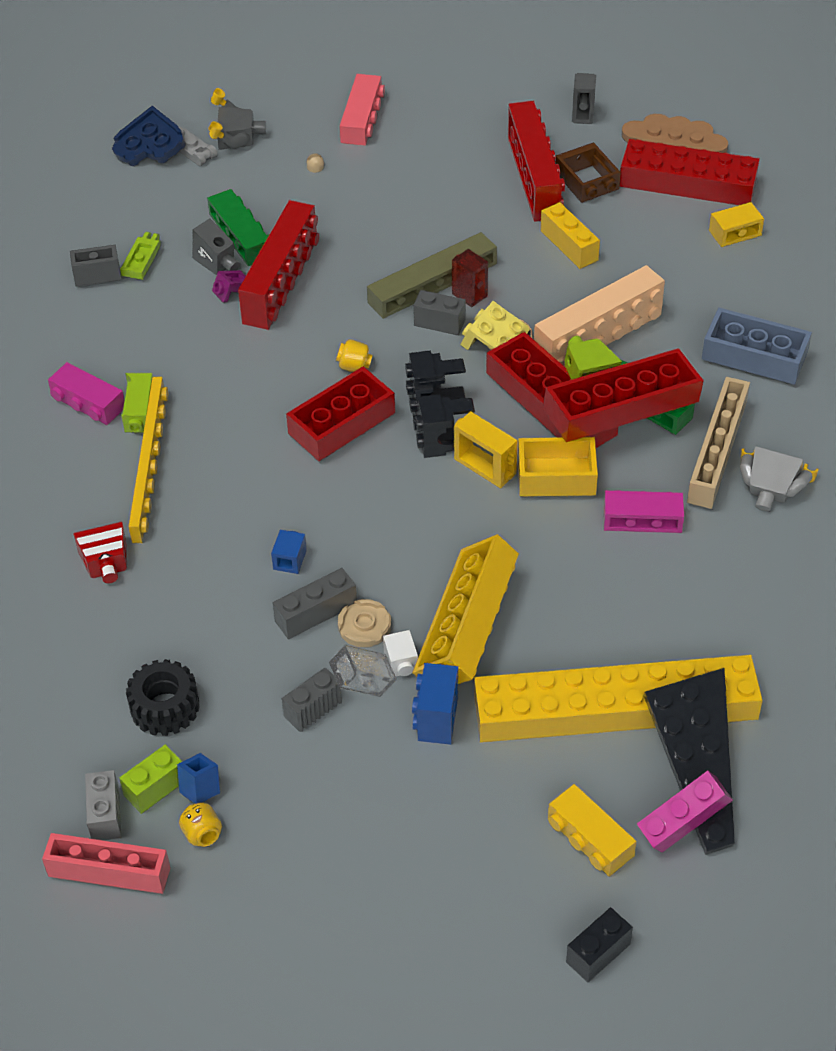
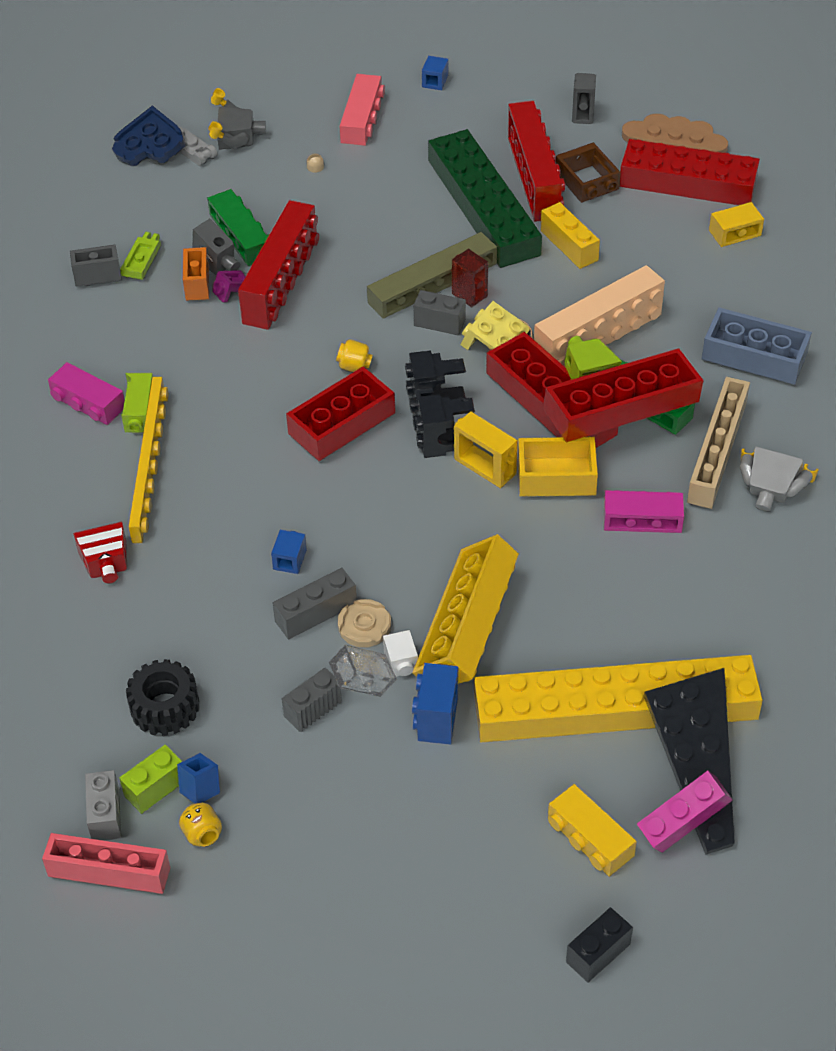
none -> orange brick [183,247,209,301]
none -> blue brick [422,55,449,91]
none -> dark green brick [428,129,542,268]

